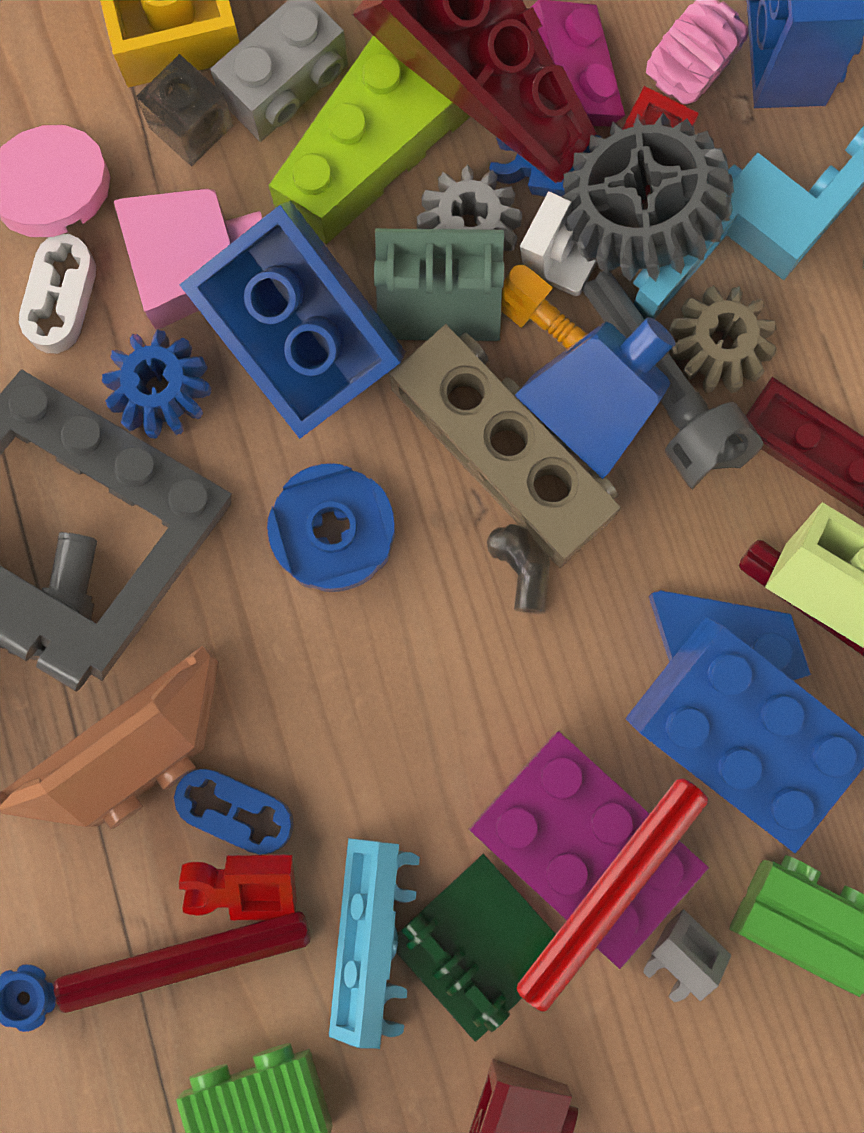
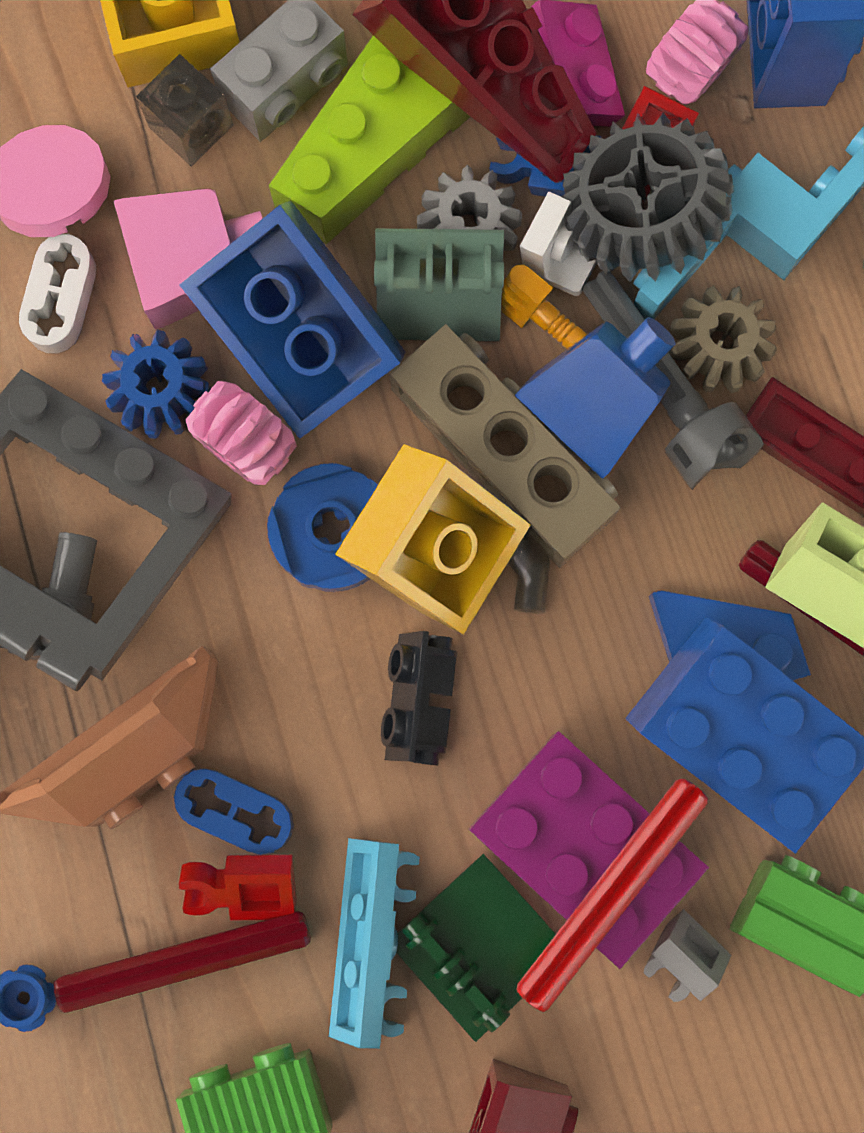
none -> bright pink gear [186,381,297,485]
none -> yellow brick [335,444,531,635]
none -> black hinge [381,631,458,766]

